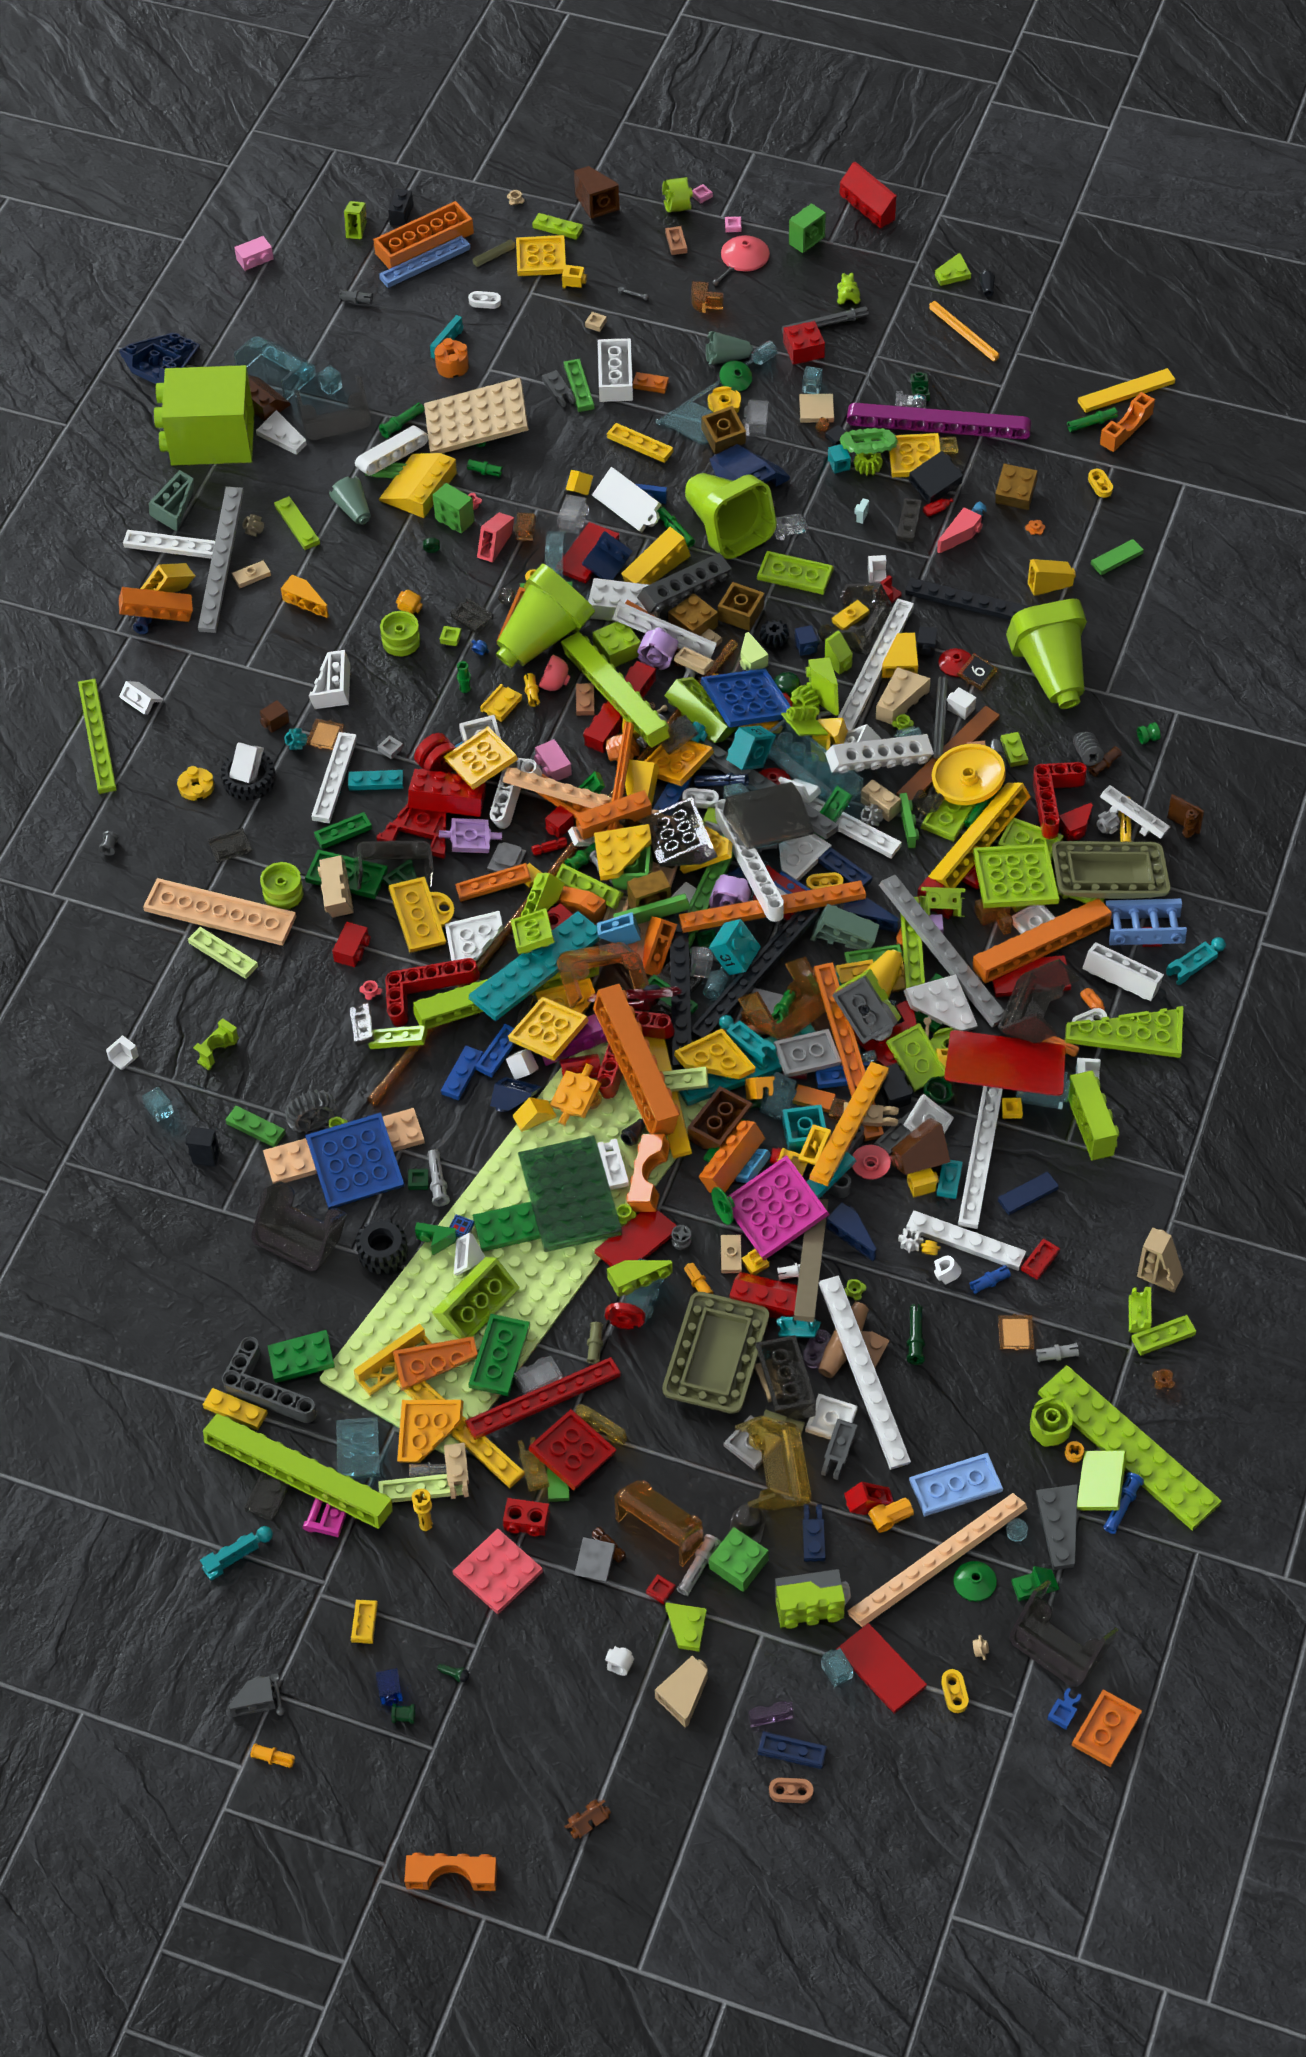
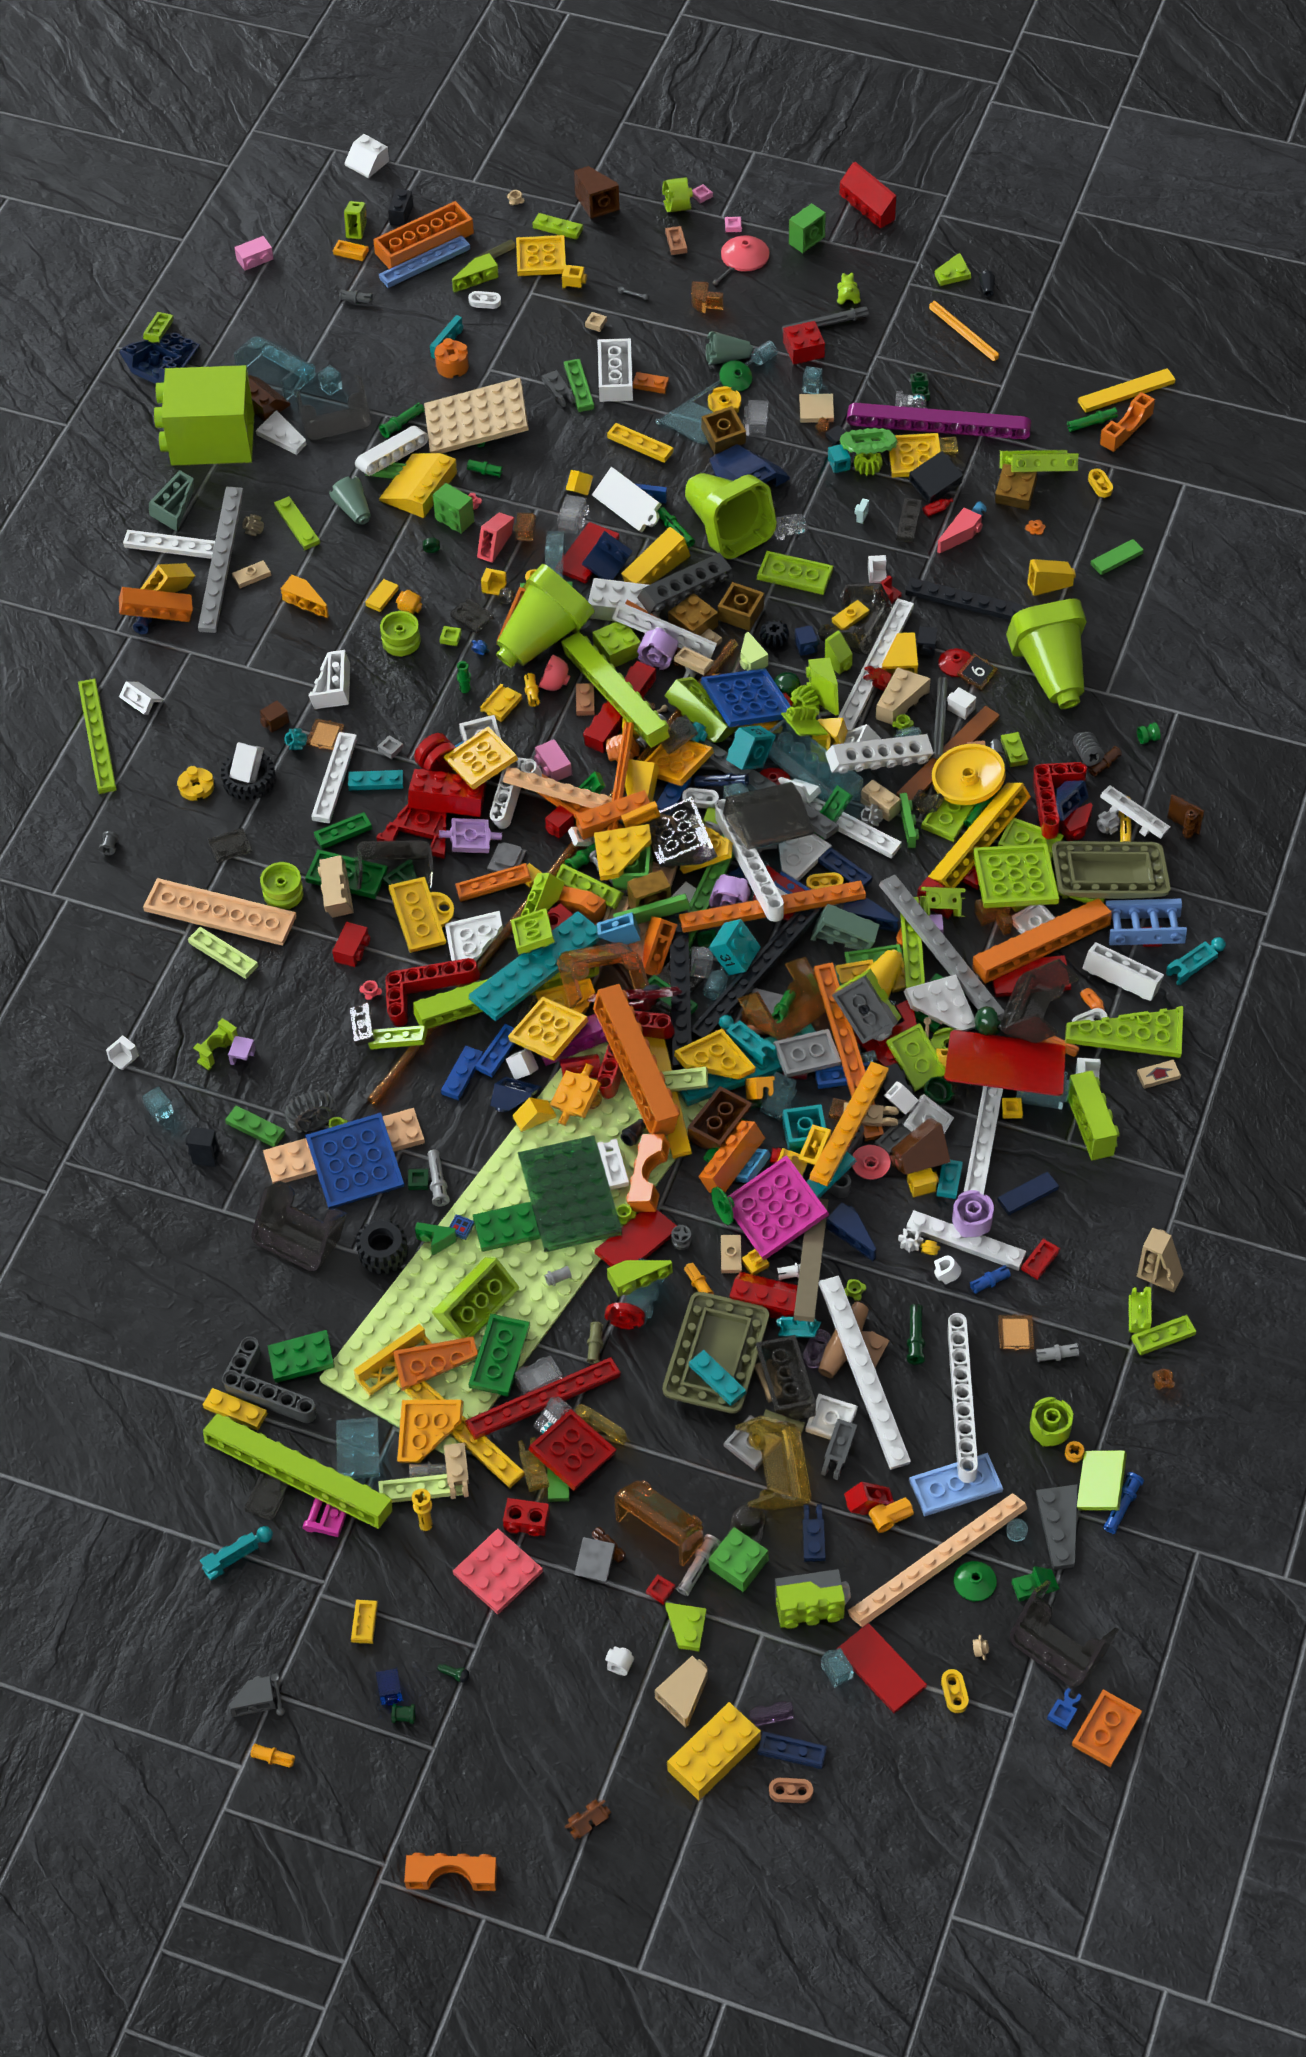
white slope [454,1233,485,1276] -> none
red axle [531,837,568,856] -> none
orange tile [792,1084,835,1113] -> none
lime plate [1038,1365,1222,1531] -> none
none -> lime plate [143,312,173,343]
none -> lavender panel [228,1036,256,1065]
none -> light orange tile [333,240,369,261]
none -> white slope [345,134,389,178]
none -> yellow tile [365,579,399,612]
none -> lime slope [452,253,498,292]
none -> yellow panel [481,568,507,596]
none -> clear leg [533,1396,572,1434]
none -> light grey pin [544,1266,572,1286]
none -> light orange tile [621,801,660,828]
none -> yellow brick [667,1702,761,1800]
none -> teal plate [689,1350,746,1406]
none -> red plate [863,666,892,691]
none -> white brick [884,1081,919,1115]
none -> white beam [948,1313,978,1483]
none -> lavender brick [952,1190,994,1238]
none -> dark green hair [974,1006,1001,1035]
none -> lime fence [1000,450,1079,472]
none -> dark blue slope [1056,781,1088,821]
none -> tan tile [1137,1060,1181,1089]

